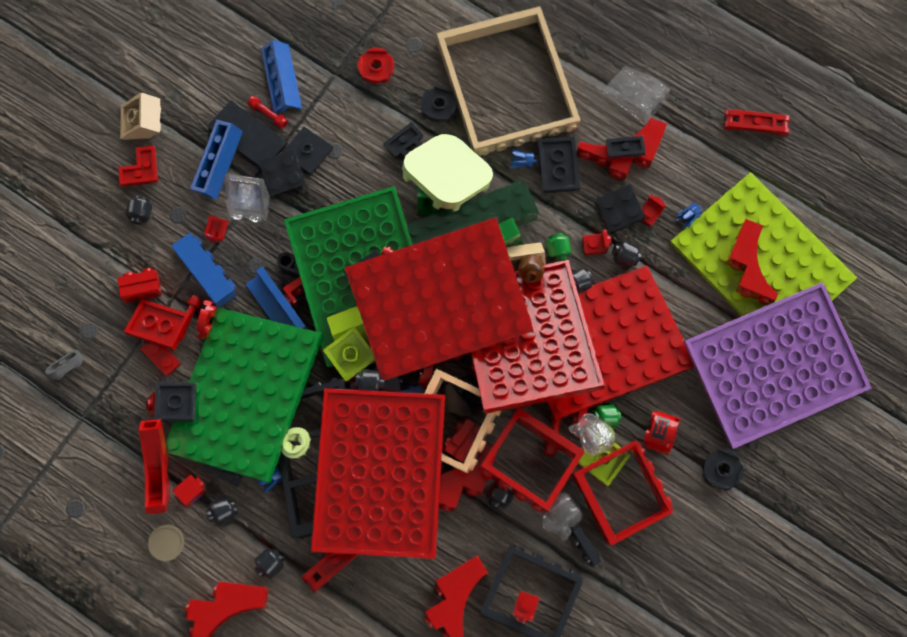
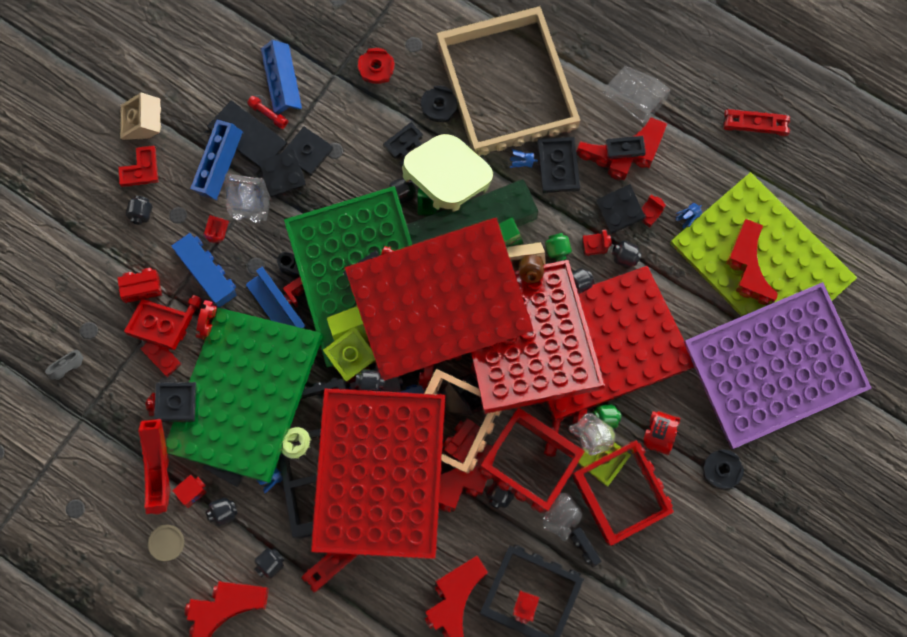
none -> black head [389,177,416,204]

